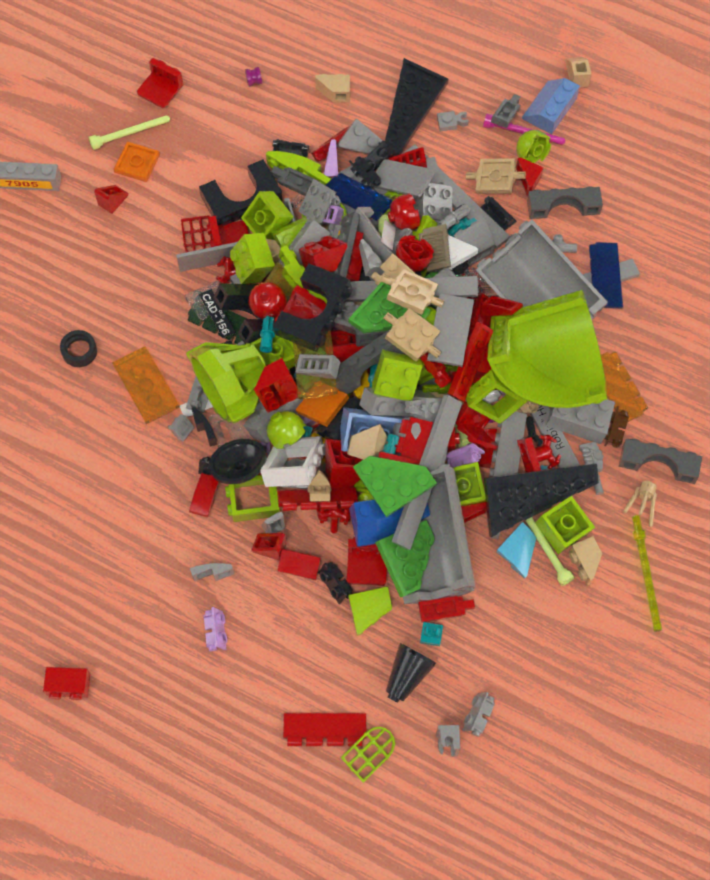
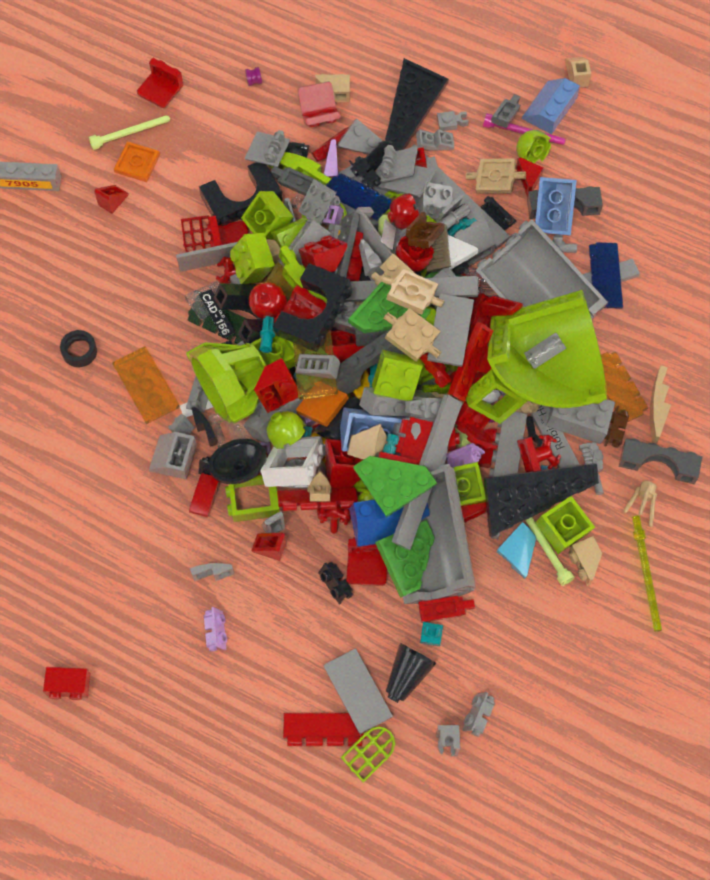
red slope [278,549,321,580] -> none
lime slope [348,586,392,636] -> none
none -> light grey slope [149,432,197,479]
none -> light grey hinge [245,130,290,167]
none -> bracket [298,81,340,127]
none -> light grey piece [323,648,393,734]
none -> light grey hinge [380,145,418,182]
none -> reddish brown bracket [406,212,444,249]
none -> light grey slope [416,129,454,151]
none -> light grey piece [436,194,464,222]
none -> light grey hinge [524,333,566,369]
none -> medium blue slope [535,177,577,235]
none -> tan slope [650,365,671,444]

